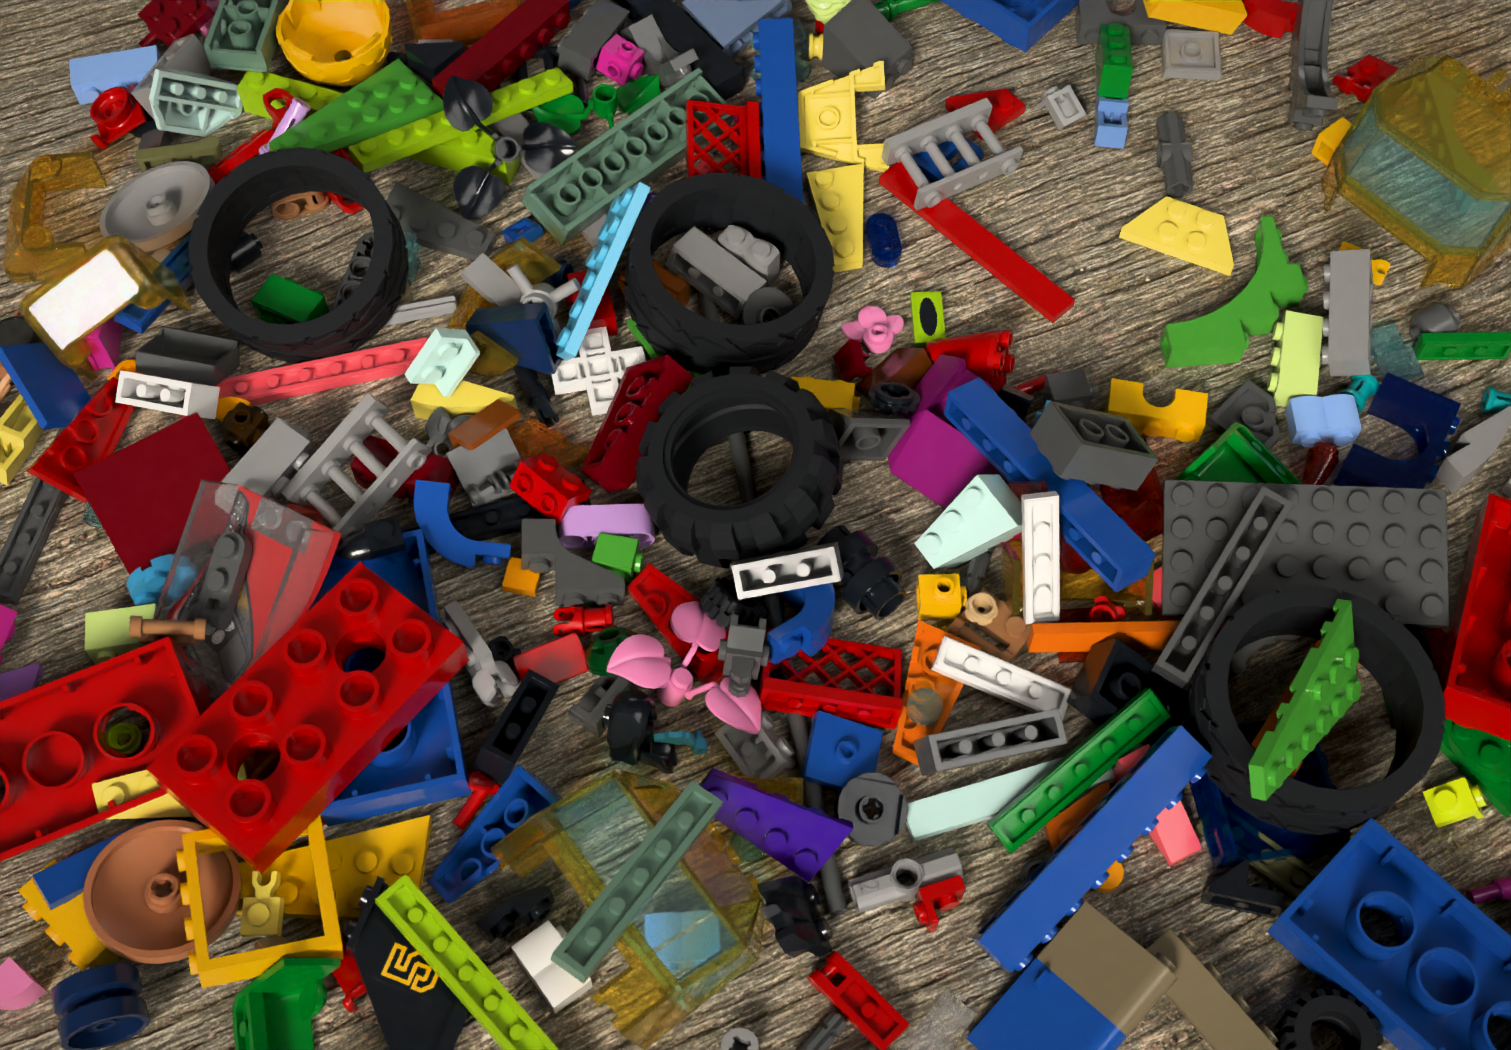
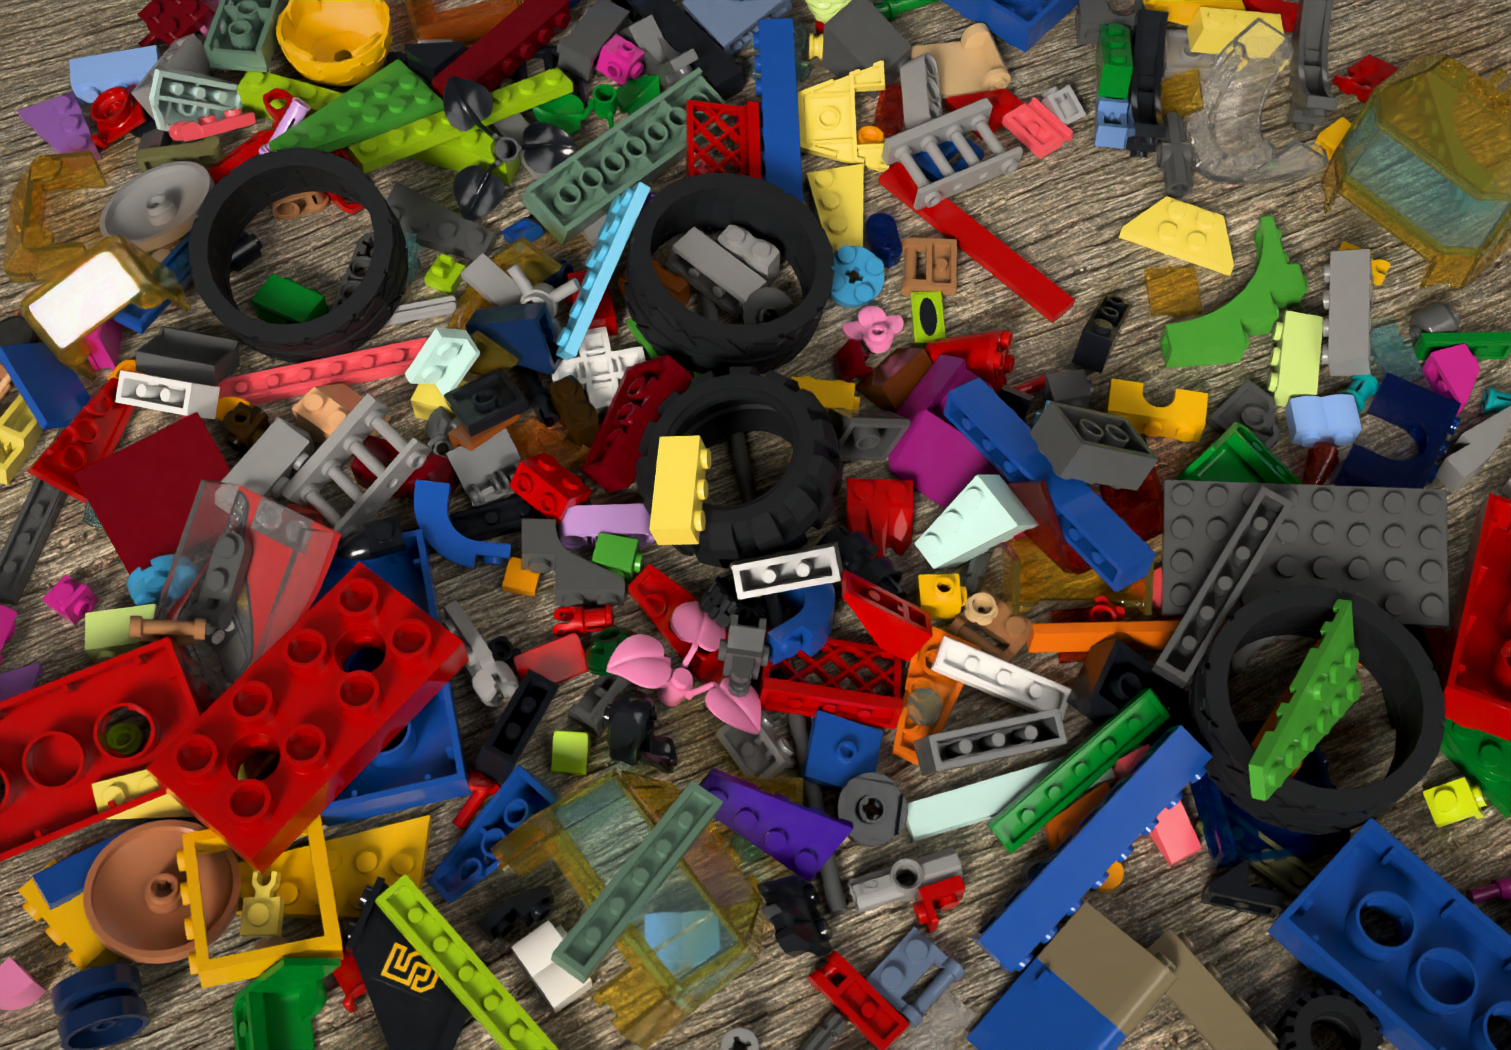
dark azure piece [654,730,708,755] -> none
black gear [867,382,920,415] -> none
white tile [1021,491,1060,624] -> none
none -> medium lavender wing [17,92,101,169]
none -> dark pink bracket [42,575,99,626]
none -> coral hinge [168,108,256,141]
none -> light nougat slope [291,383,391,462]
none -> lime tile [424,253,466,295]
none -> black tile [444,368,530,437]
none -> dark brown brick [550,375,600,452]
none -> lime slope [551,730,591,776]
none -> light yellow brick [649,435,711,545]
none -> dark azure plate [829,245,885,309]
none -> red slope [841,569,933,662]
none -> red plate [846,478,913,559]
none -> light orange tile [856,126,885,145]
none -> sand blue plate [866,927,965,1029]
none -> clear red plate [874,84,904,136]
none -> light grey beam [900,52,943,130]
none -> medium nougat plate [901,237,957,297]
none -> tan door [911,23,1011,99]
none -> coral plate [1002,97,1073,159]
none -> black slope [1072,294,1132,373]
none -> black arch [1123,9,1168,158]
none -> clear yellow piece [1144,266,1202,318]
none -> clear yellow piece [1161,68,1204,119]
none -> clear windscreen [1185,17,1329,184]
none -> light yellow brick [1187,7,1285,59]
none -> dark pink slope [1421,343,1480,421]

